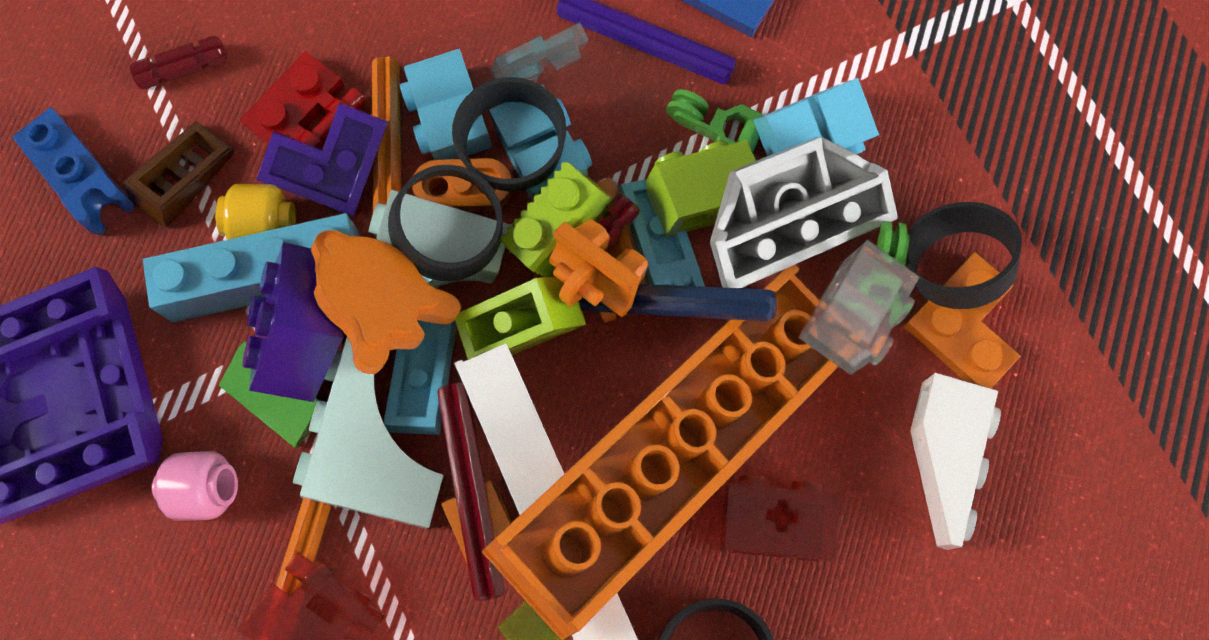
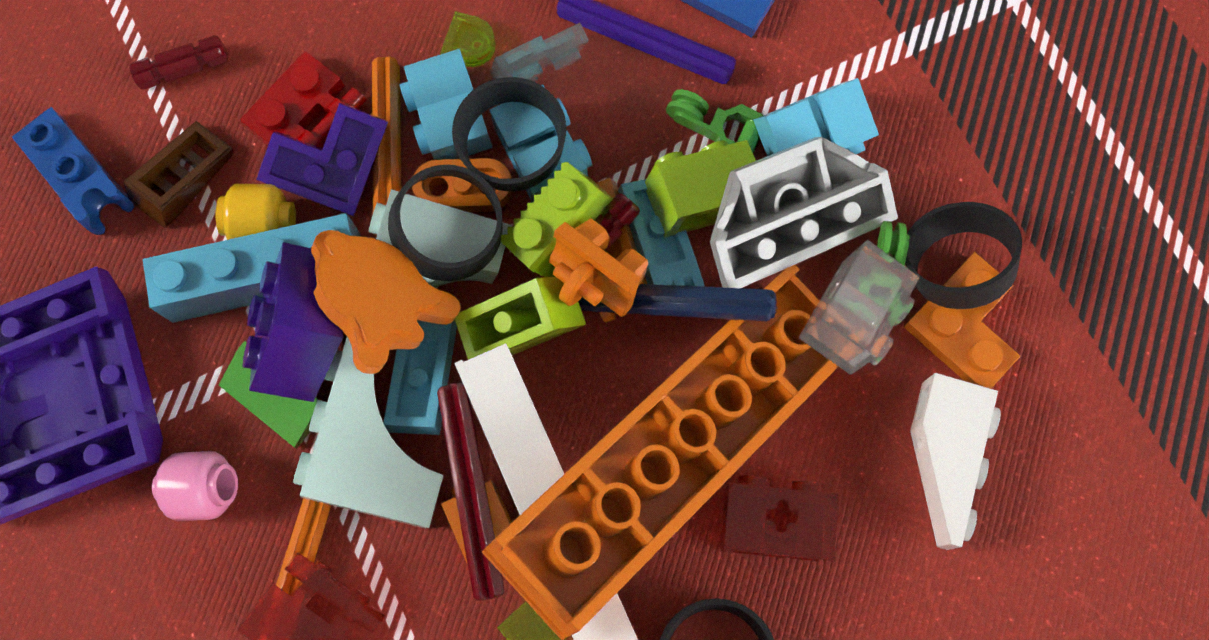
none -> clear neon green tile [440,11,496,67]

